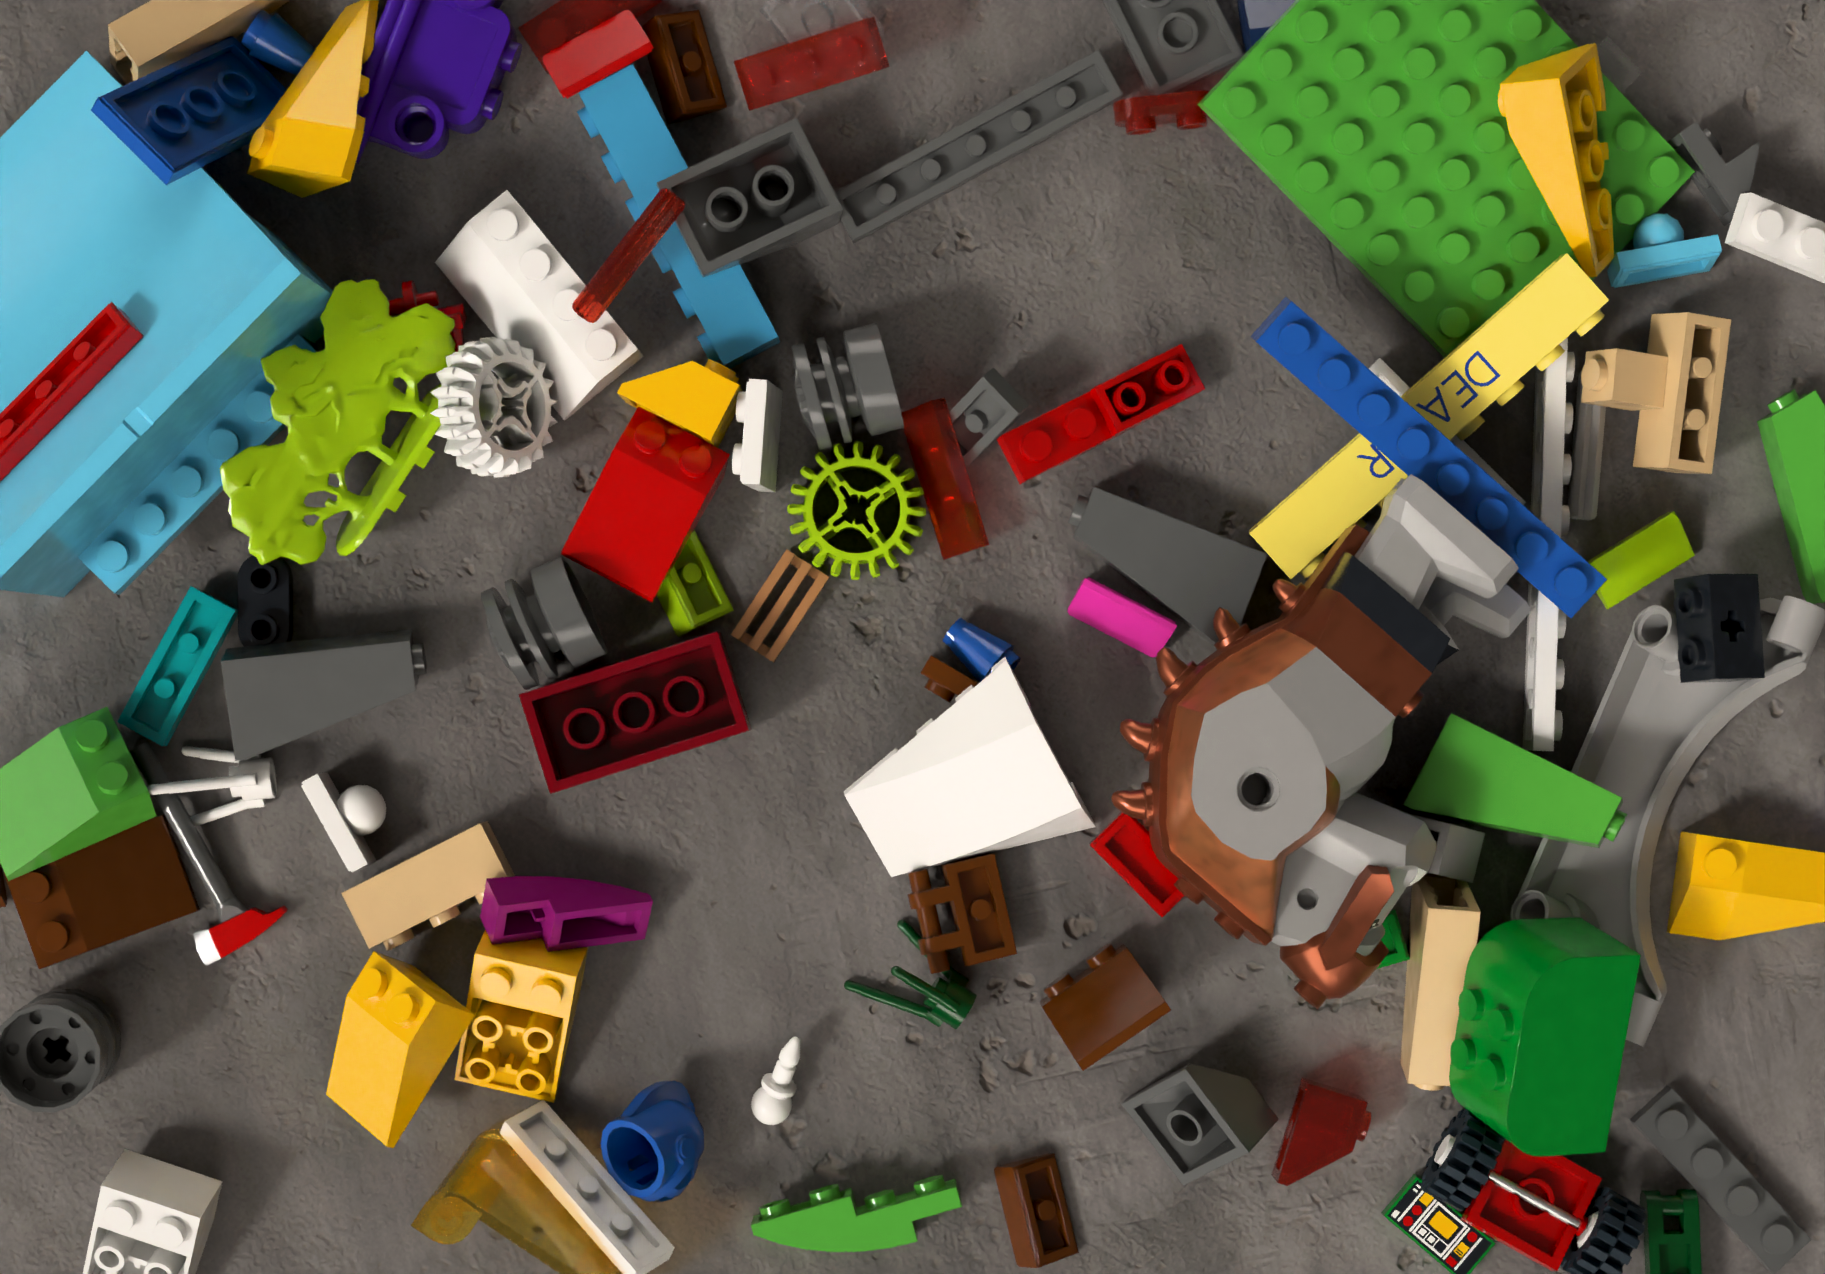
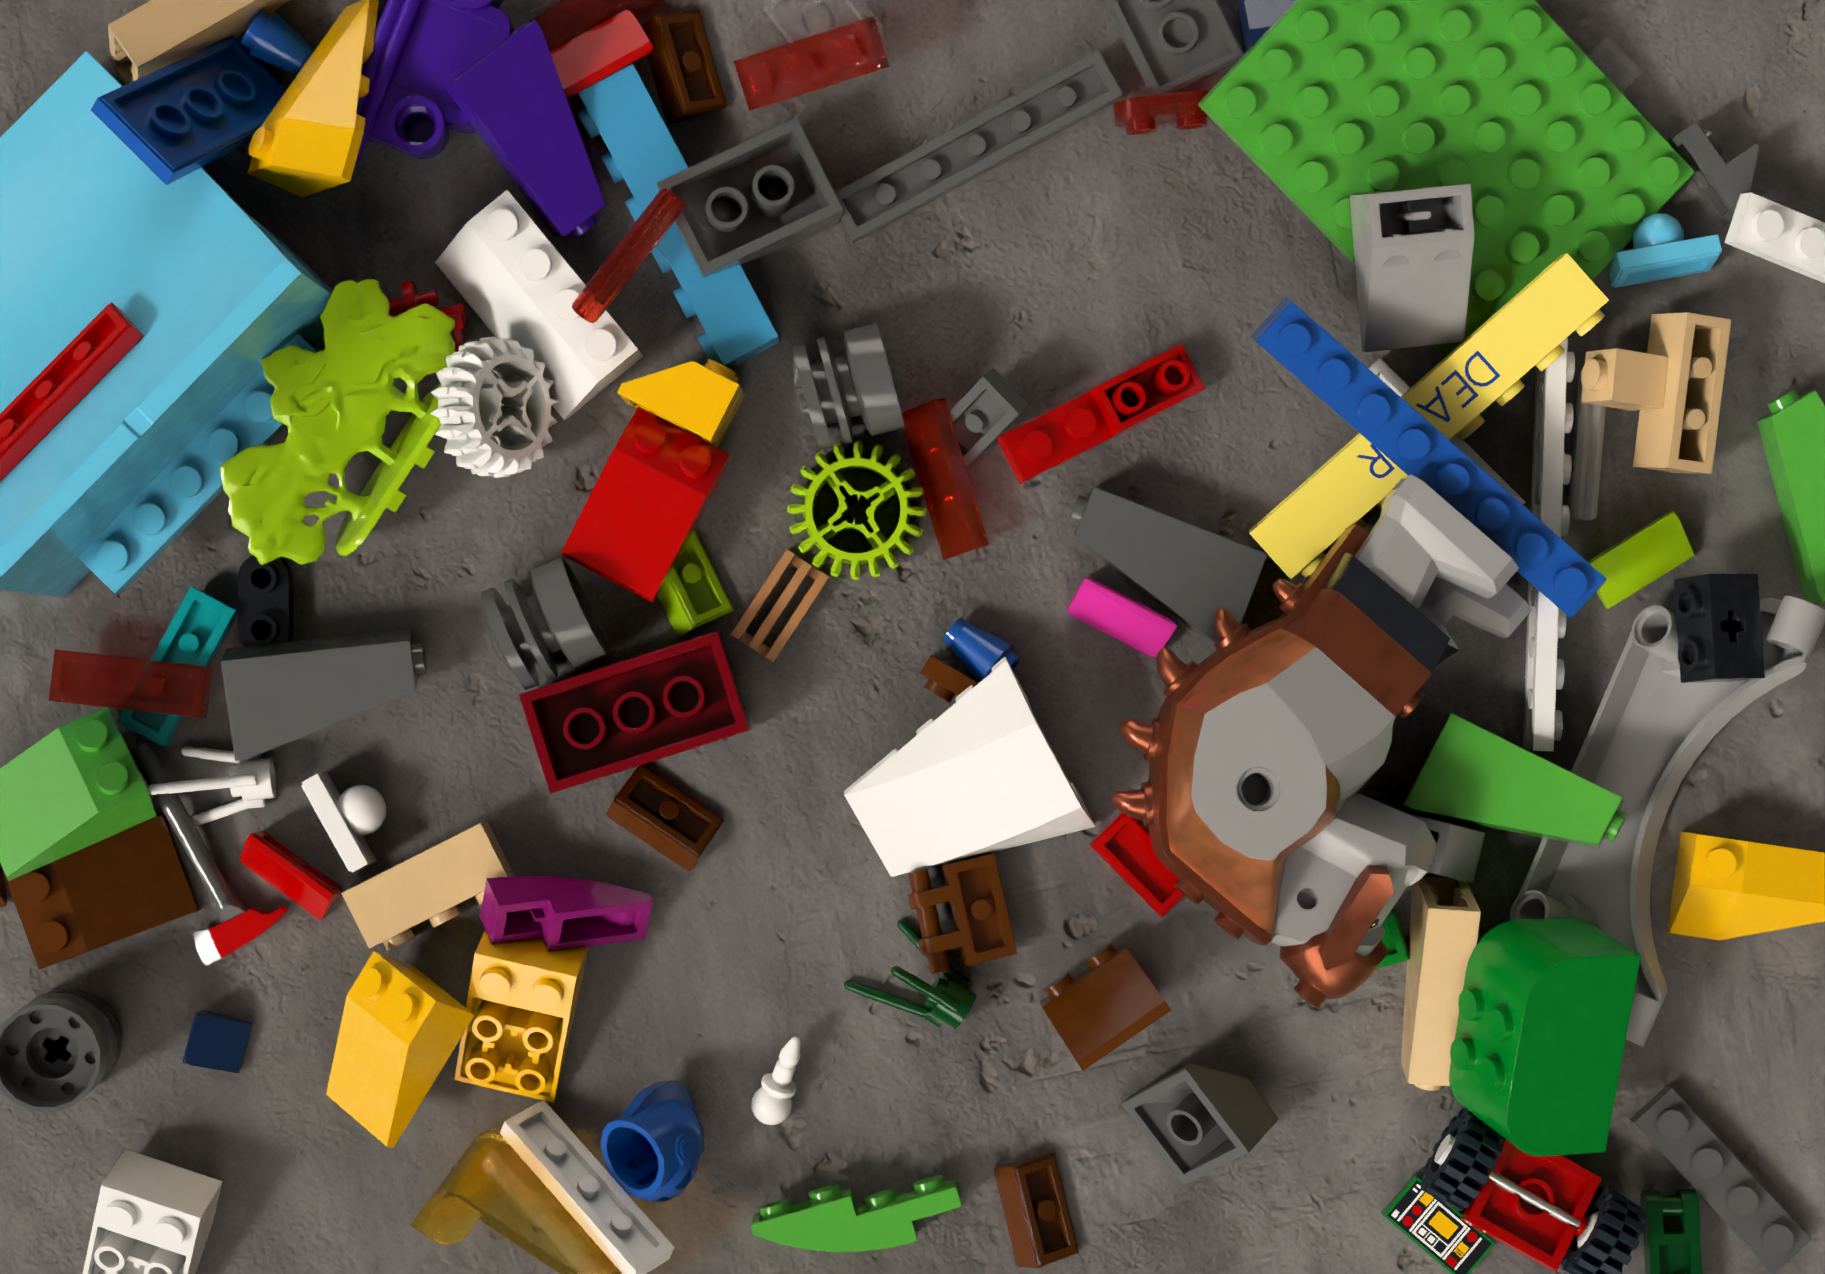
white tile [732,379,783,492] -> none
clear red slope [1271,1077,1371,1186] -> none
yellow wedge [1498,43,1614,277] -> none
none -> clear red tile [49,649,213,718]
none -> dark blue slope [182,1010,253,1073]
none -> red slope [240,831,344,920]
none -> dark purple slope [443,20,605,238]
none -> reddish brown slope [606,765,724,871]
none -> light grey slope [1349,184,1475,352]

